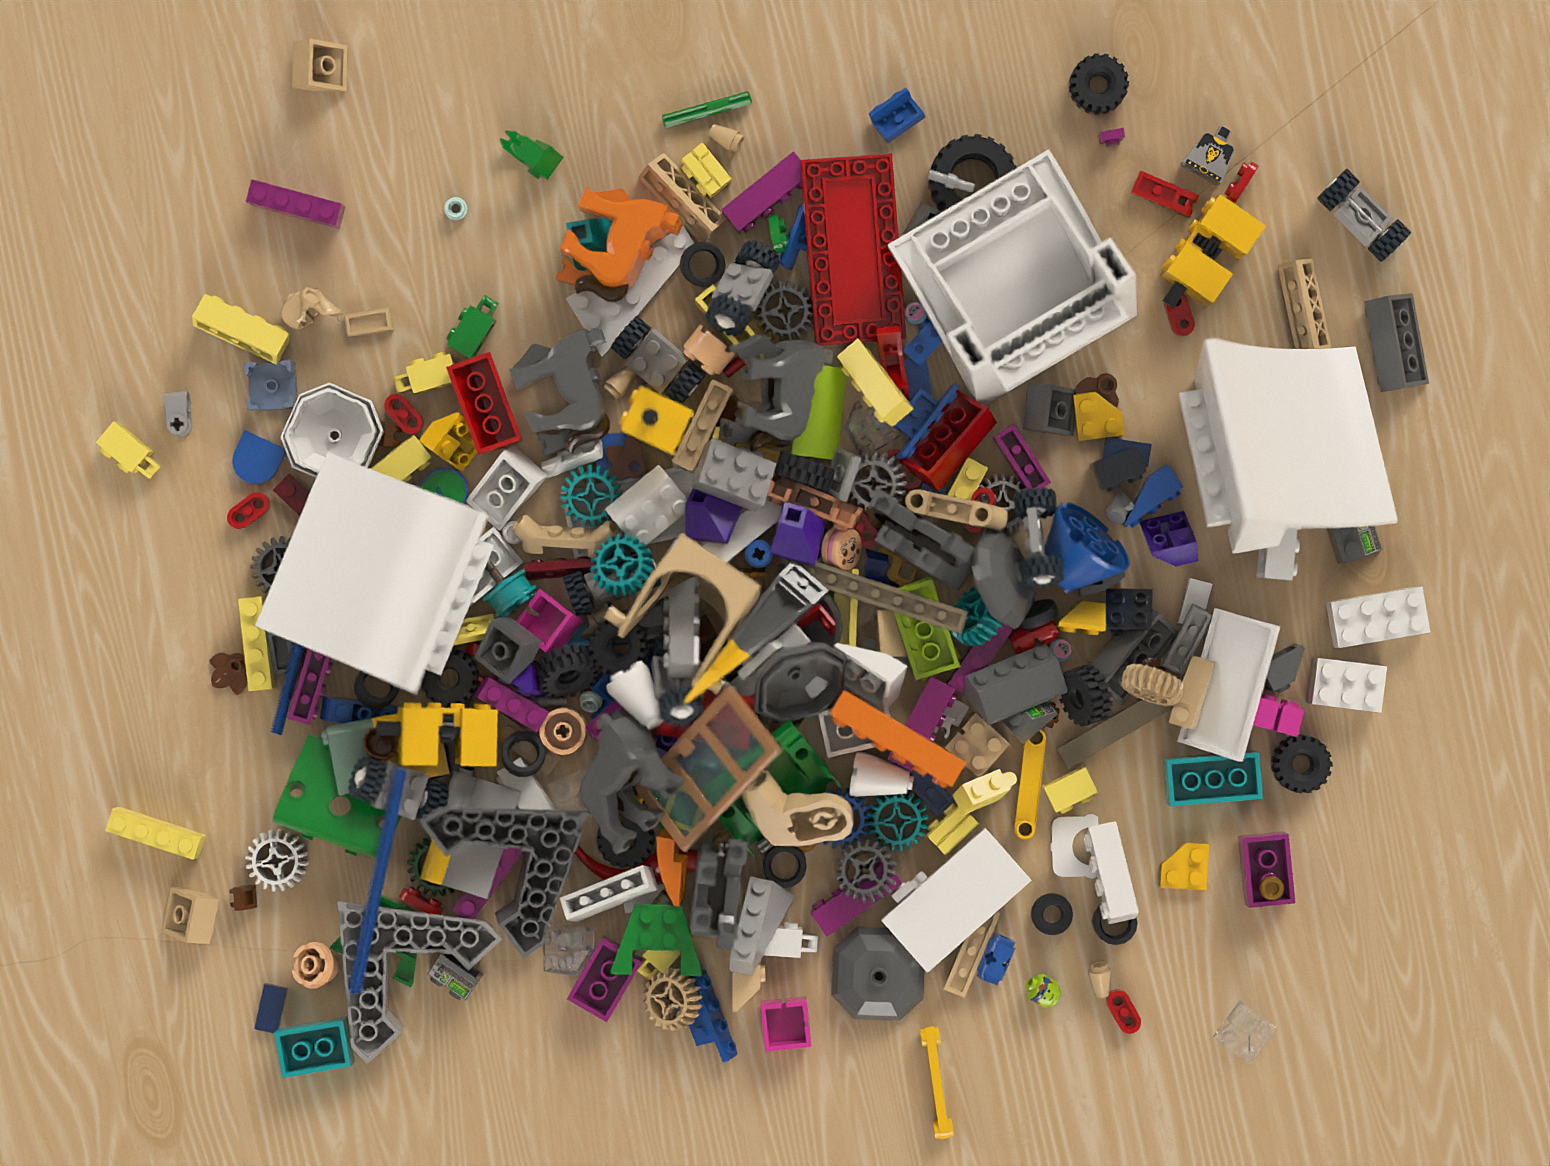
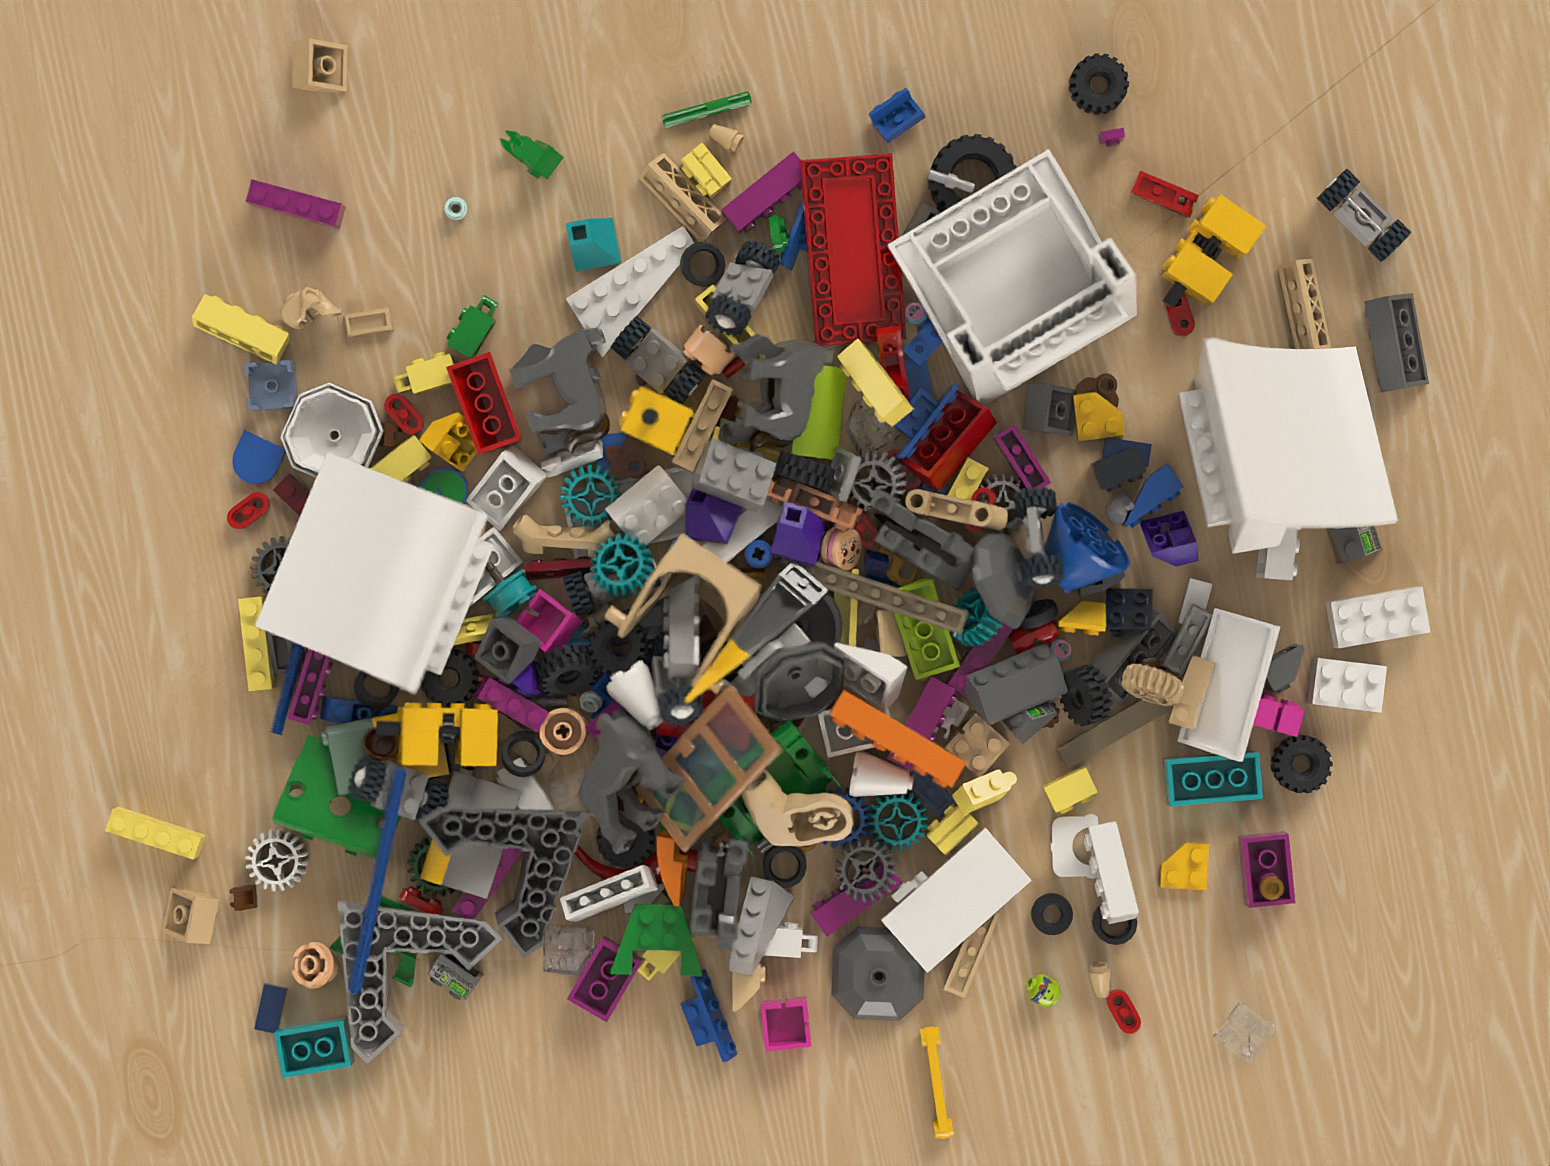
light yellow brick [96,421,161,479] -> none
light grey piece [163,391,192,437] -> none
reddish brown plate [209,652,248,695] -> none
white tile [502,521,522,544] -> none
orange piece [555,187,683,302] -> none
tan cone [603,366,636,400] -> none
tan gear [642,967,703,1031] -> none
dark grey gear [754,280,813,342] -> none
red bracket [795,603,836,636] -> none
blue piece [977,933,1016,985] -> none
yellow piece [1014,729,1046,839] -> none
torso [1180,126,1234,186] -> none
red plate [1224,161,1259,204] -> none

